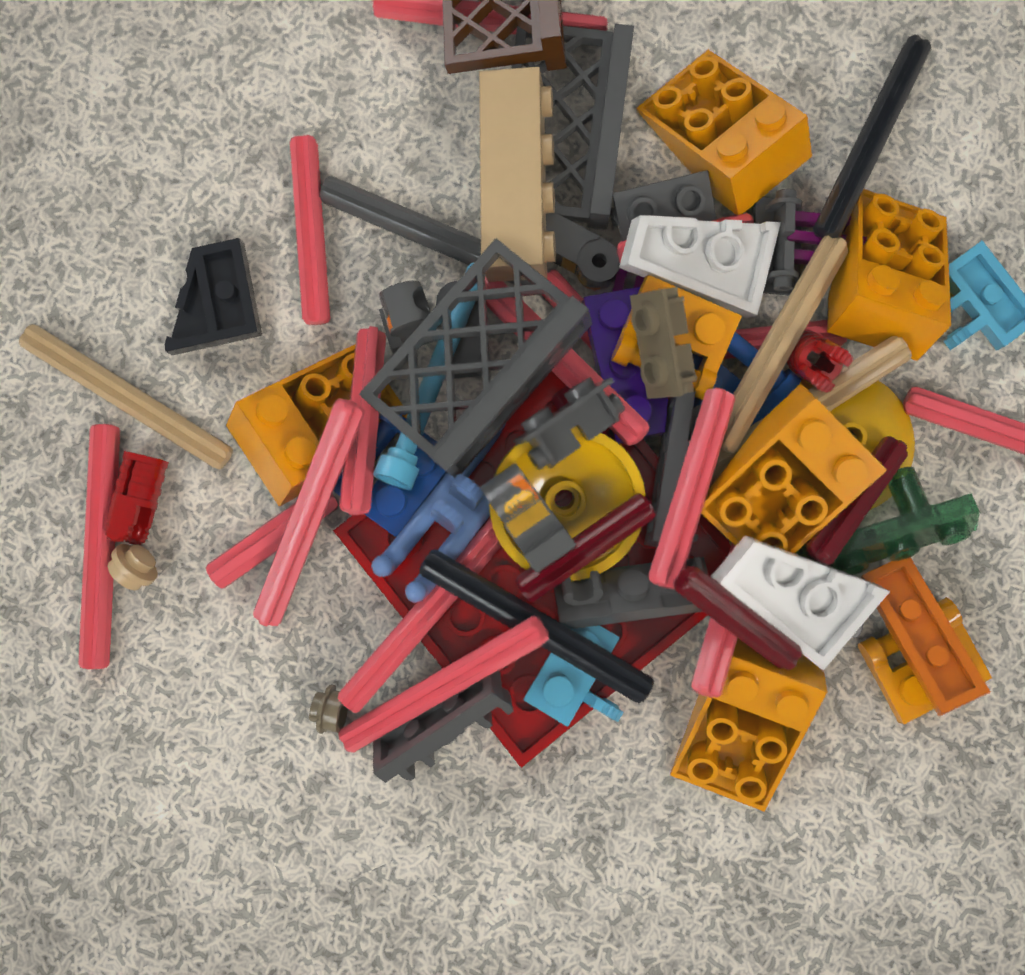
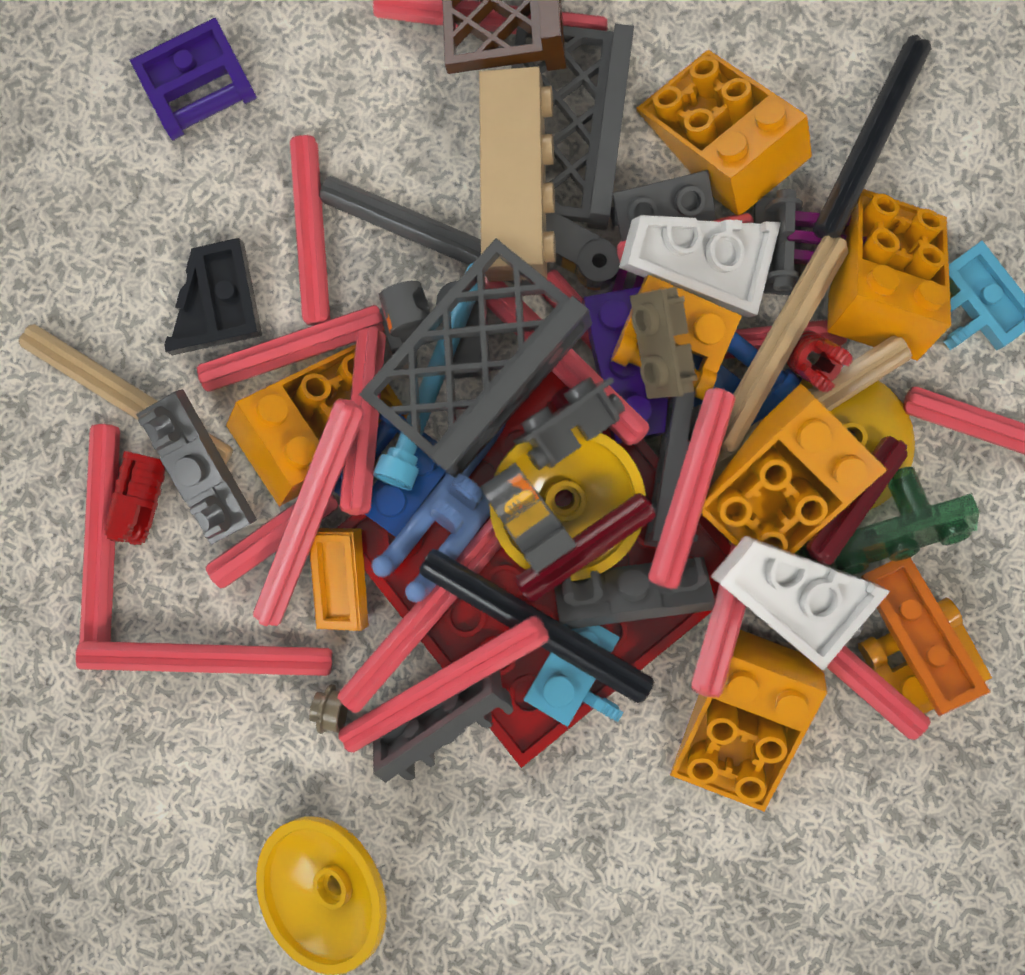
tan plate [108,544,158,590] -> none
dark red axle [673,566,802,670] -> none
none -> coral axle [75,641,333,676]
none -> dark purple plate [129,17,258,141]
none -> dark grey plate [136,389,257,545]
none -> coral axle [197,305,385,392]
none -> yellow dish [256,816,387,975]
none -> light orange tile [310,528,369,631]
none -> coral axle [827,646,931,740]

